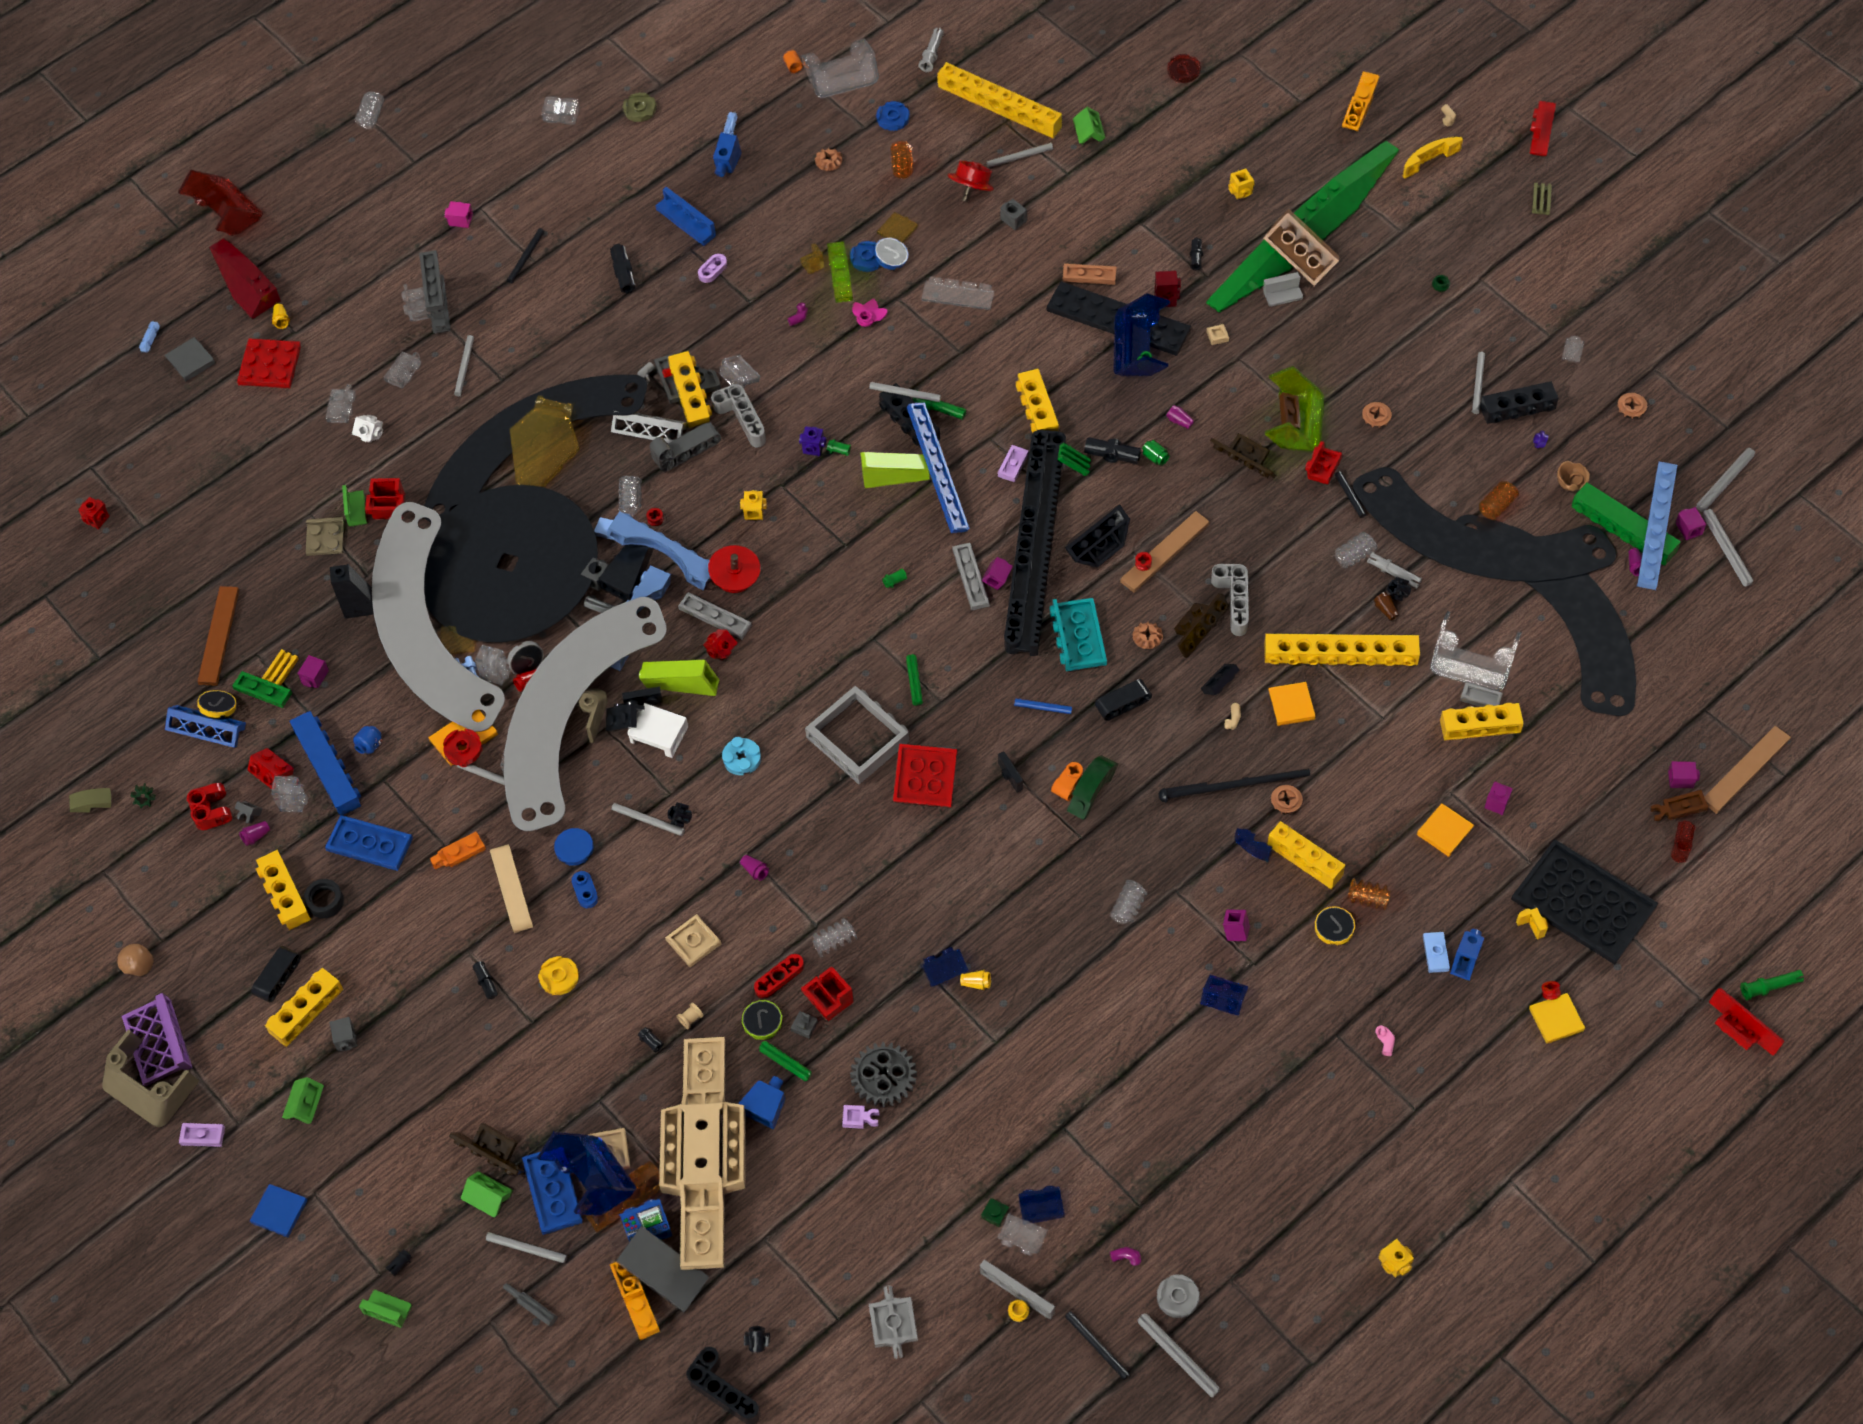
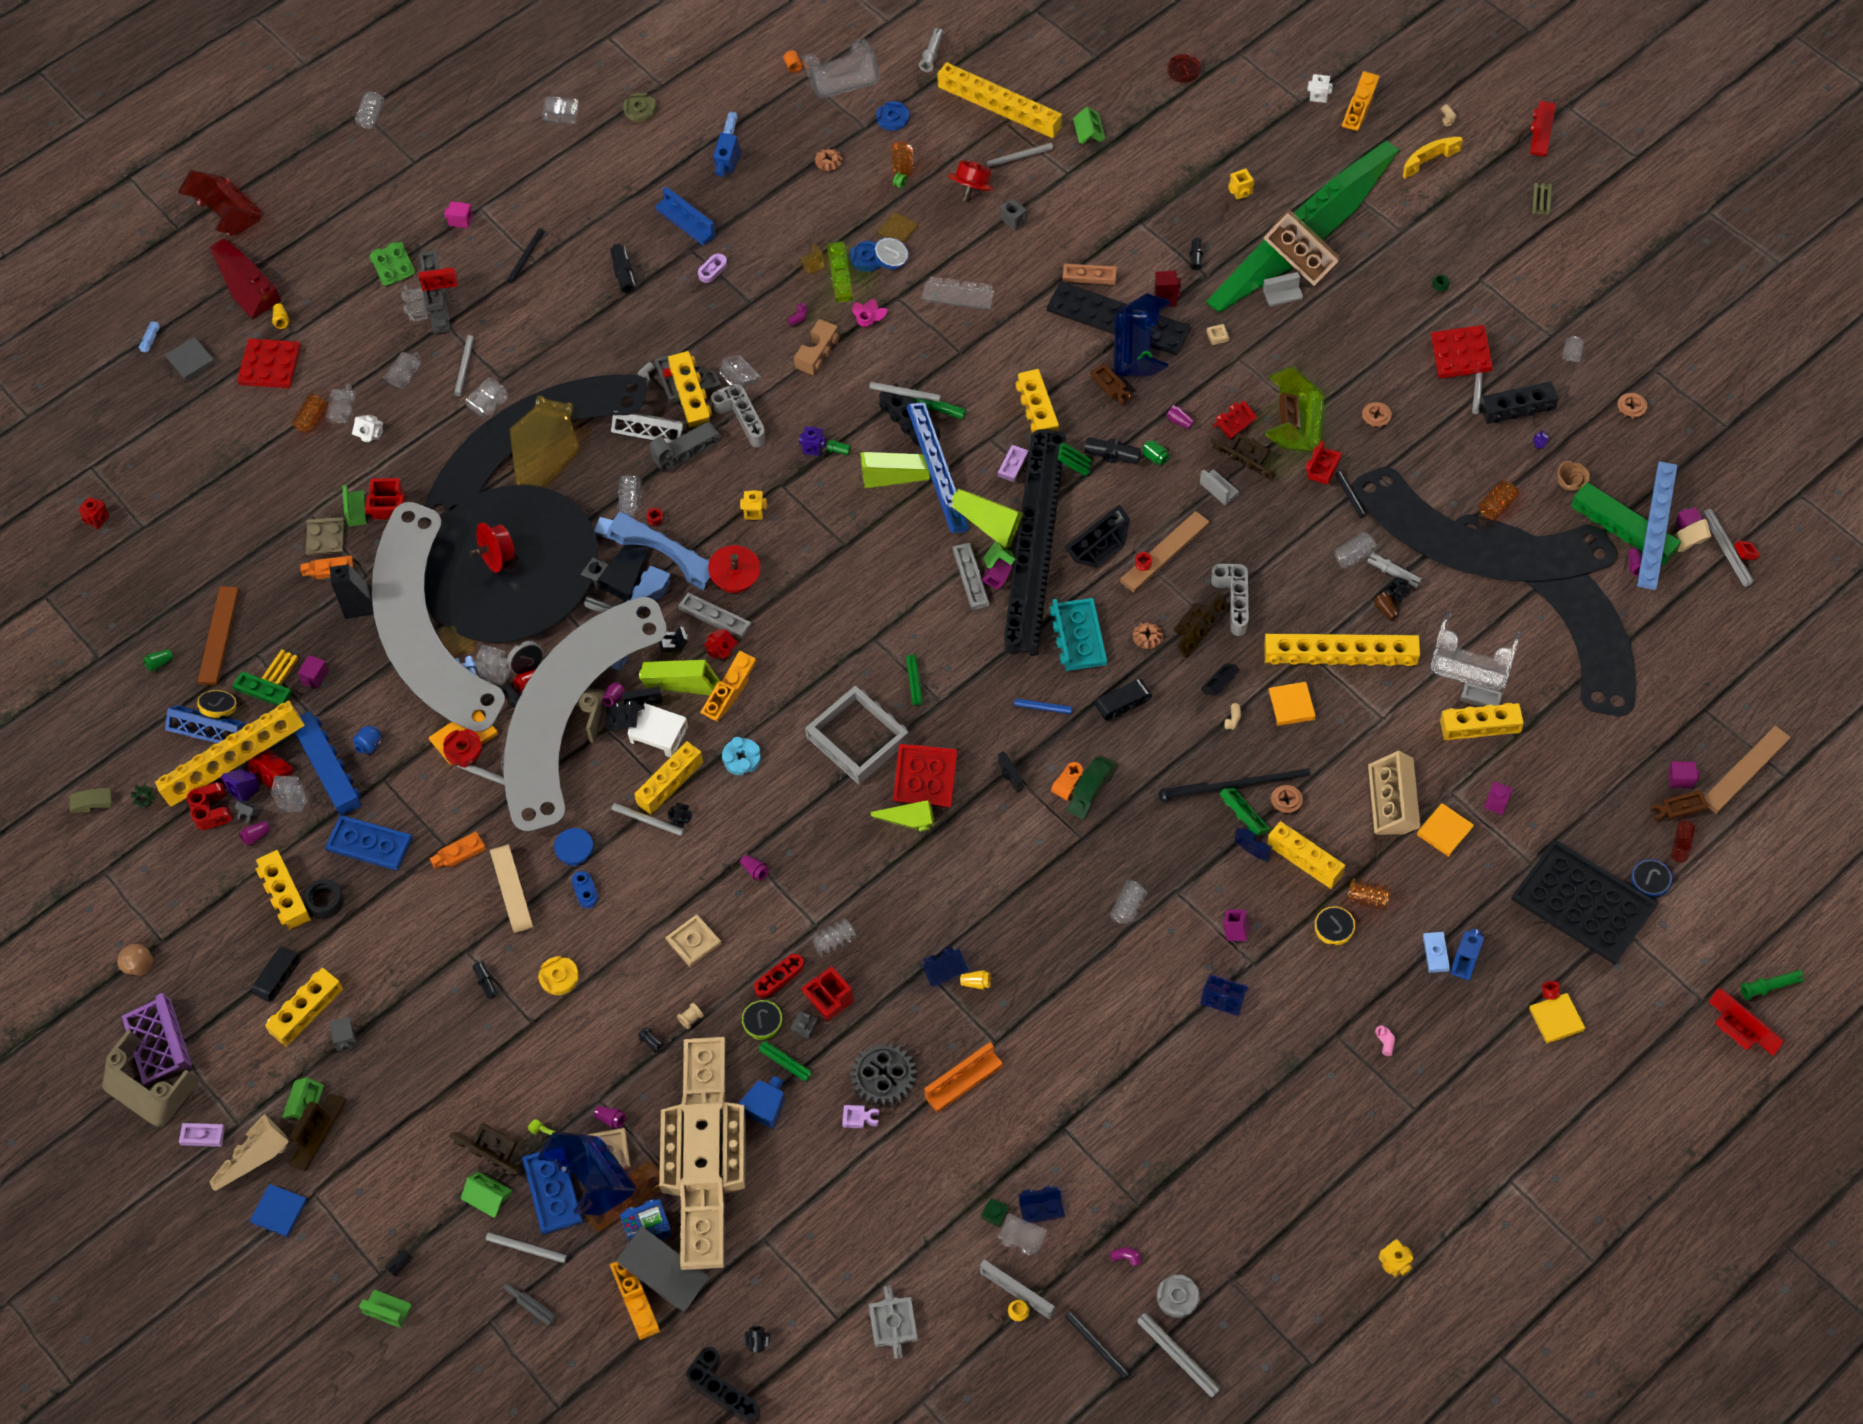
green pin [882,568,907,588] -> none
yellow bracket [1516,908,1548,939] -> none
light grey axle [1696,448,1755,512] -> none
none -> green cone [143,649,173,672]
none -> yellow brick [155,701,305,807]
none -> tan wedge [209,1114,289,1191]
none -> dark purple slope [221,769,260,801]
none -> dark brown bracket [289,1094,347,1171]
none -> clear orange piece [292,394,328,433]
none -> orange hinge [300,556,353,579]
none -> bright green bracket [369,242,415,286]
none -> red bracket [418,267,458,291]
none -> clear brick [466,377,508,419]
none -> red piece [469,522,514,573]
none -> black pin [504,684,521,708]
none -> lime hand [528,1120,558,1137]
none -> magenta cone [594,1106,626,1129]
none -> magenta cone [602,683,625,706]
none -> yellow brick [634,741,703,815]
none -> black bracket [658,626,688,652]
none -> light orange slope [700,651,757,722]
none -> medium nougat arch [794,319,840,376]
none -> lime slope [871,800,935,832]
none -> bright green bush [893,172,908,189]
none -> orange fence [924,1042,1003,1113]
none -> lime slope [952,489,1023,548]
none -> bright green panel [983,541,1015,569]
none -> reddish brown plate [1090,363,1132,406]
none -> light grey panel [1200,469,1239,506]
none -> red bracket [1213,401,1257,439]
none -> green plate [1220,788,1271,836]
none -> white brick [1307,74,1333,103]
none -> tan slope [1368,751,1420,835]
none -> red plate [1431,325,1493,379]
none -> black tile [1631,859,1672,898]
none -> tan slope [1673,519,1711,552]
none -> red plate [1734,540,1760,561]

